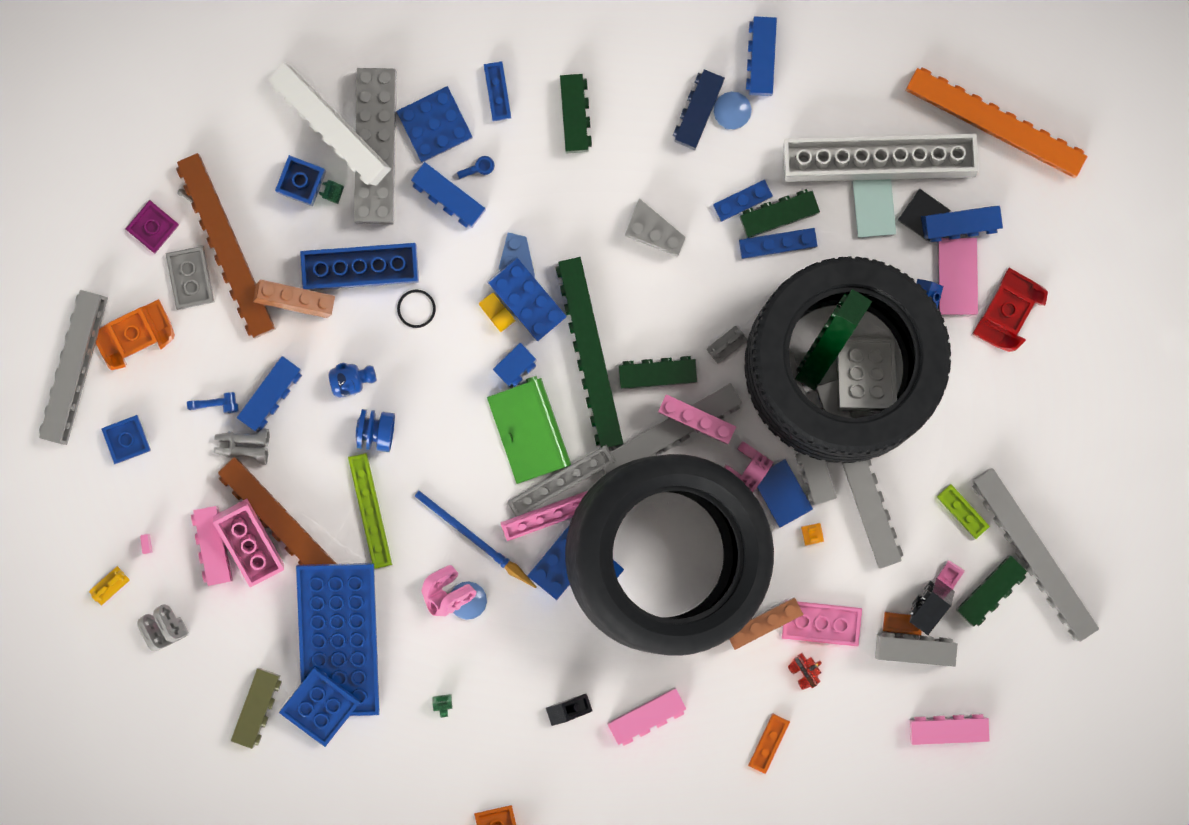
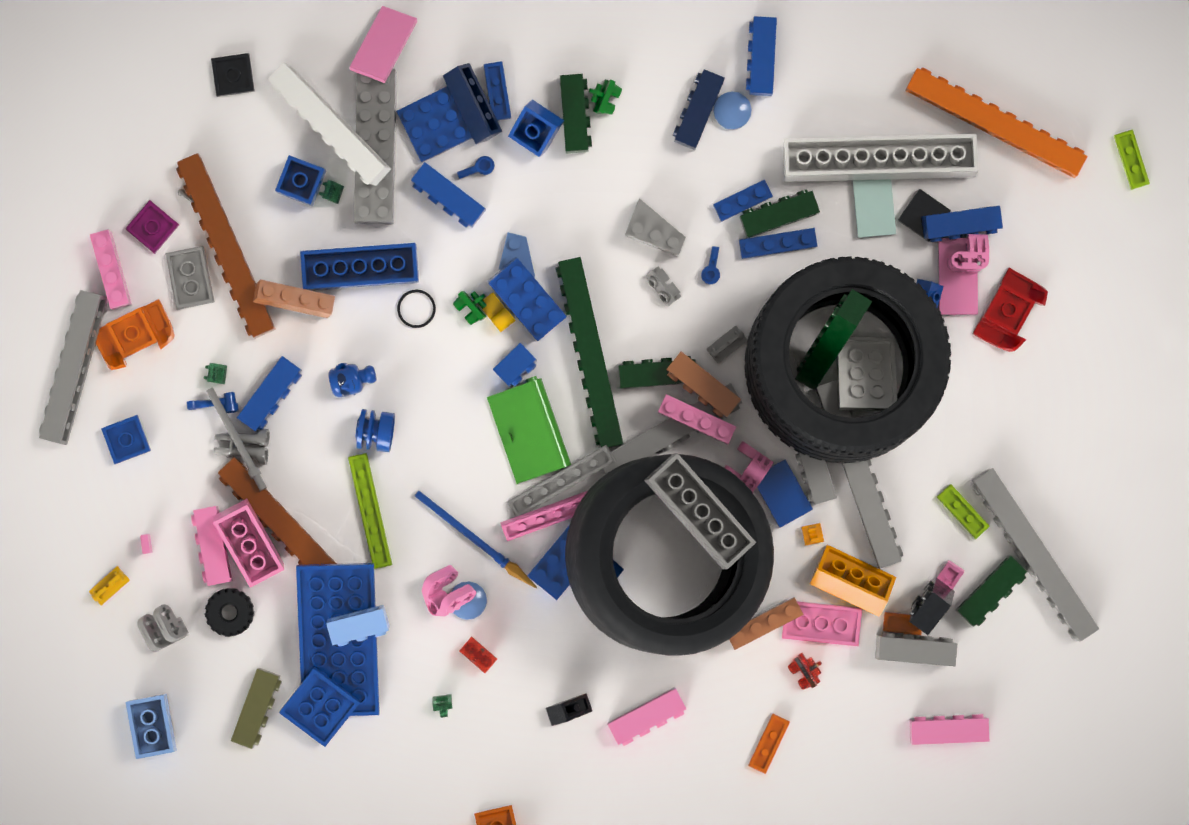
none -> bright pink brick [90,229,132,310]
none -> light blue brick [126,694,177,759]
none -> clear green tile [204,363,227,384]
none -> black tyre [204,588,255,637]
none -> light grey bar [206,388,267,491]
none -> black tile [211,53,255,97]
none -> light blue brick [326,605,390,646]
none -> bright pink tile [350,6,417,83]
none -> dark blue brick [443,63,503,144]
none -> green hips [453,291,487,325]
none -> clear red hips [459,636,498,673]
none -> blue brick [508,99,564,157]
none -> green hips [588,79,622,115]
none -> light grey brick [644,453,756,569]
none -> light grey hinge [645,266,682,307]
none -> nougat brick [666,351,741,418]
none -> blue plate [701,246,720,285]
none -> light orange slope [810,545,896,616]
none -> bright pink piece [947,234,989,272]
none -> lime tile [1114,129,1150,190]

